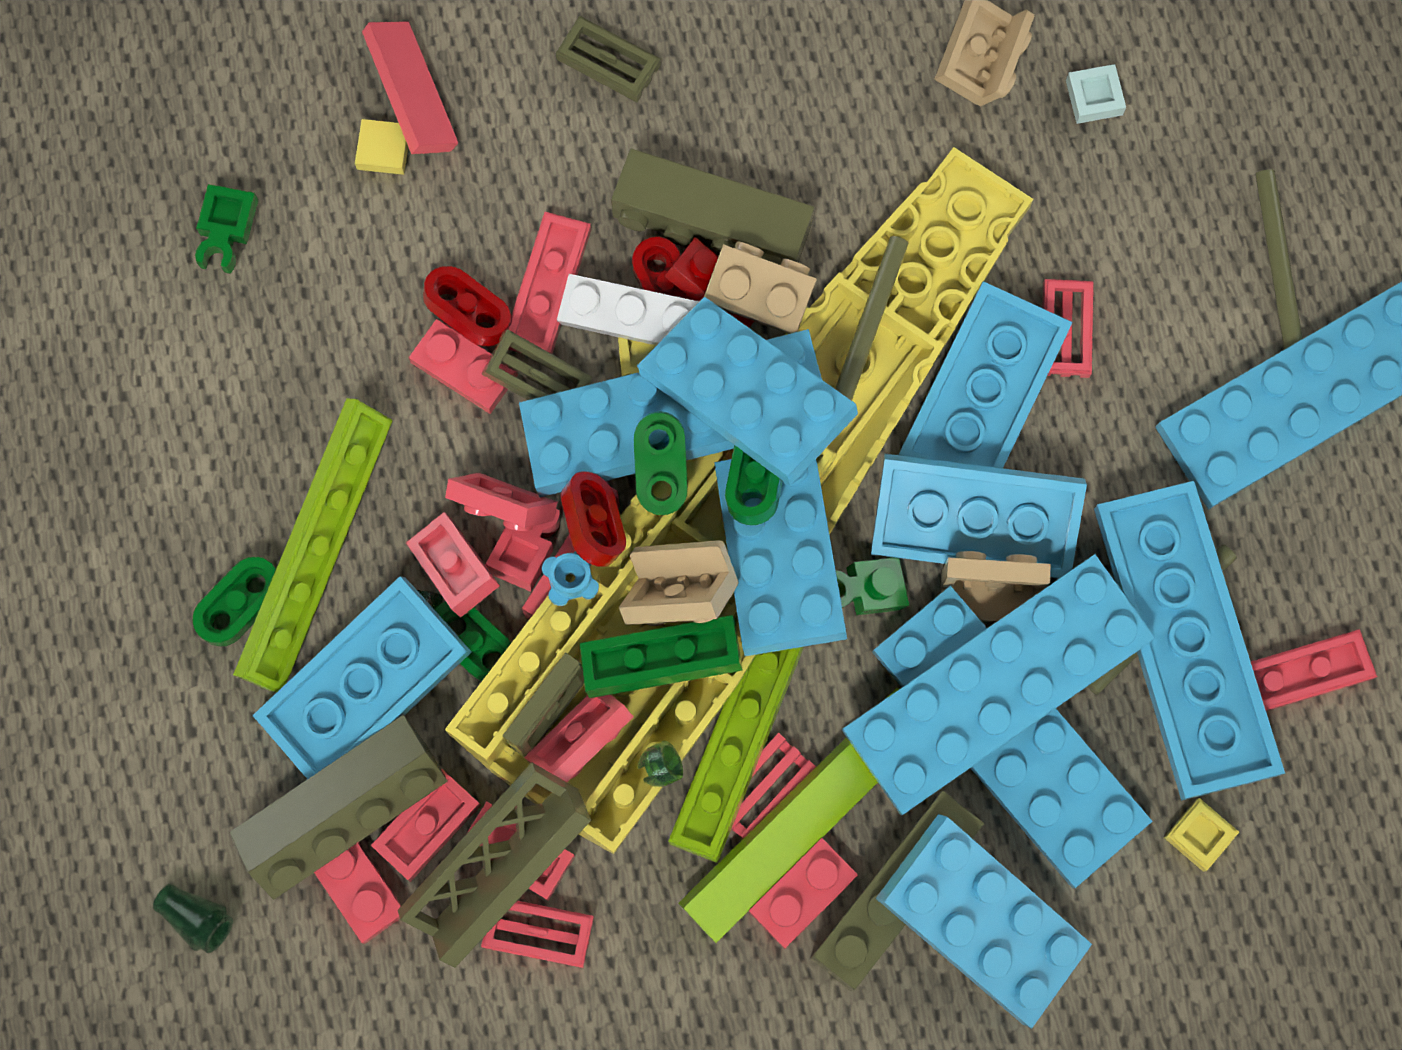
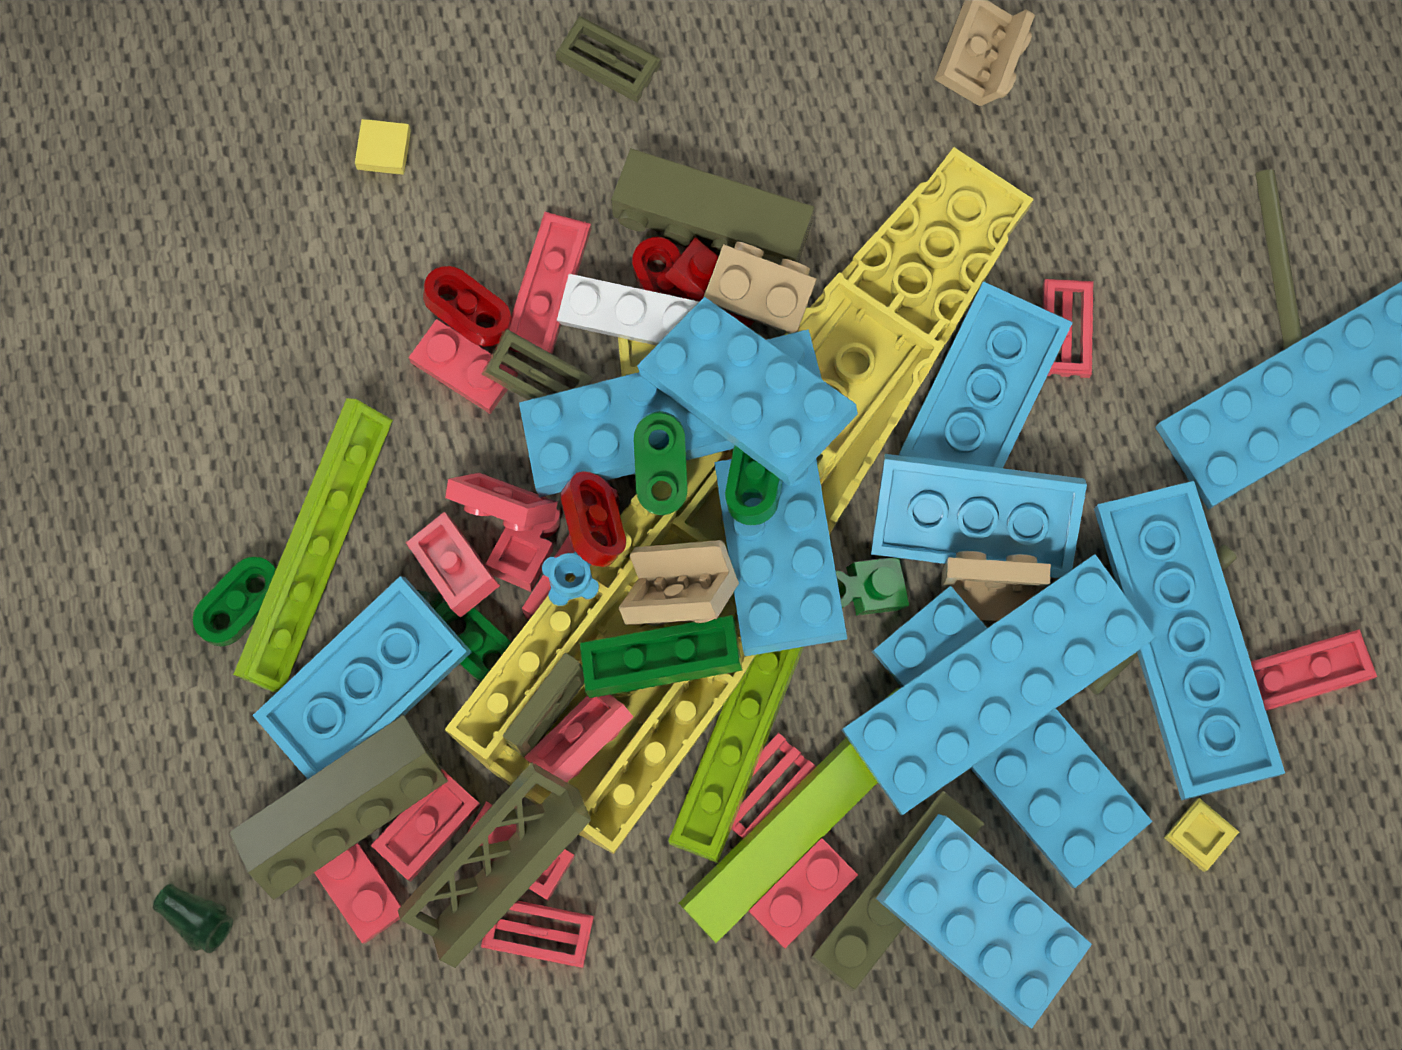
green plate [195,184,258,274] -> none
coral tile [362,22,458,154] -> none
clear green hinge [637,740,683,787] -> none
olive bar [835,236,909,401] -> none
light aqua plate [1066,64,1126,124] -> none

